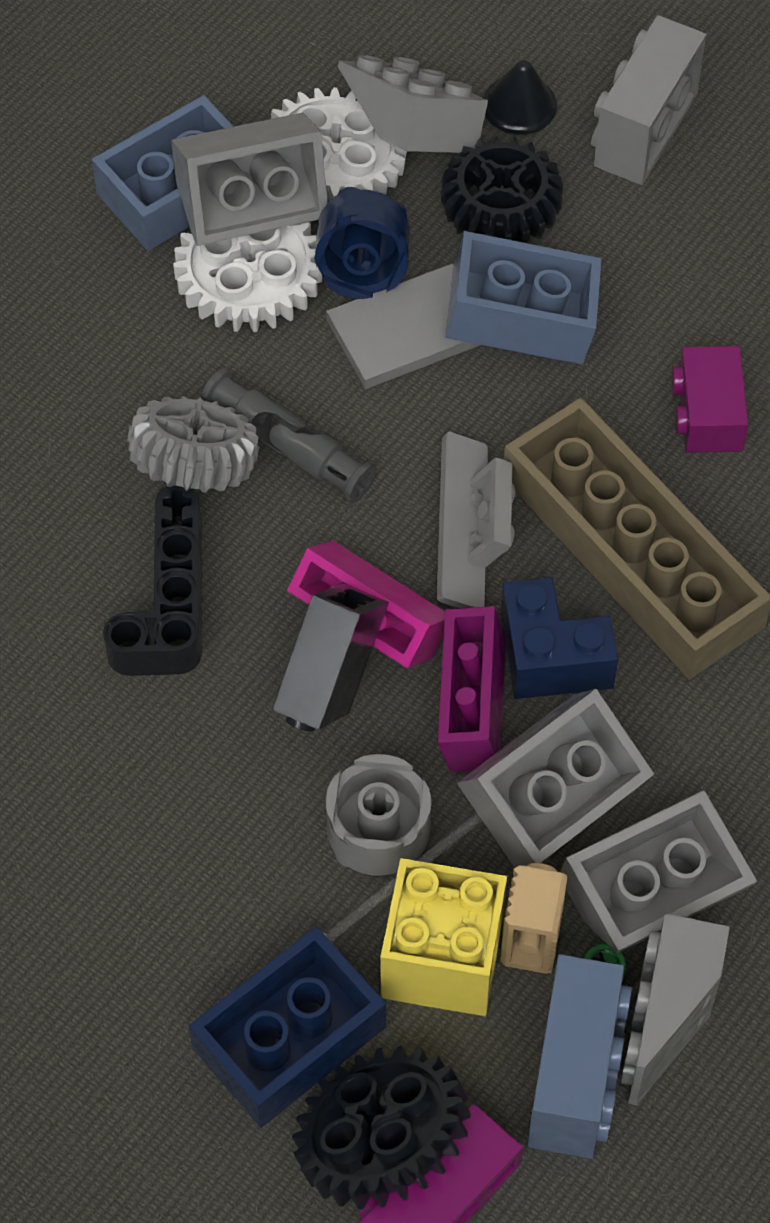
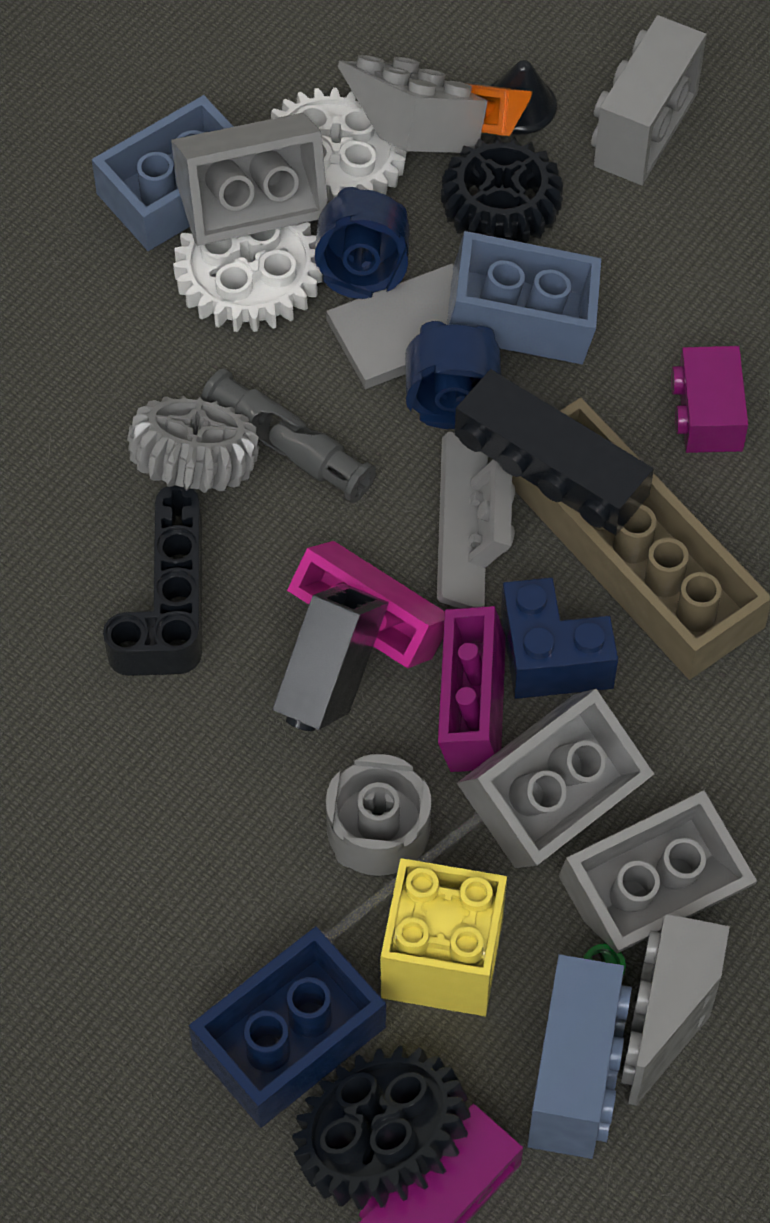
tan brick [500,863,568,974] -> none
none -> dark blue brick [405,321,501,429]
none -> black brick [455,369,654,536]
none -> orange slope [465,83,532,136]

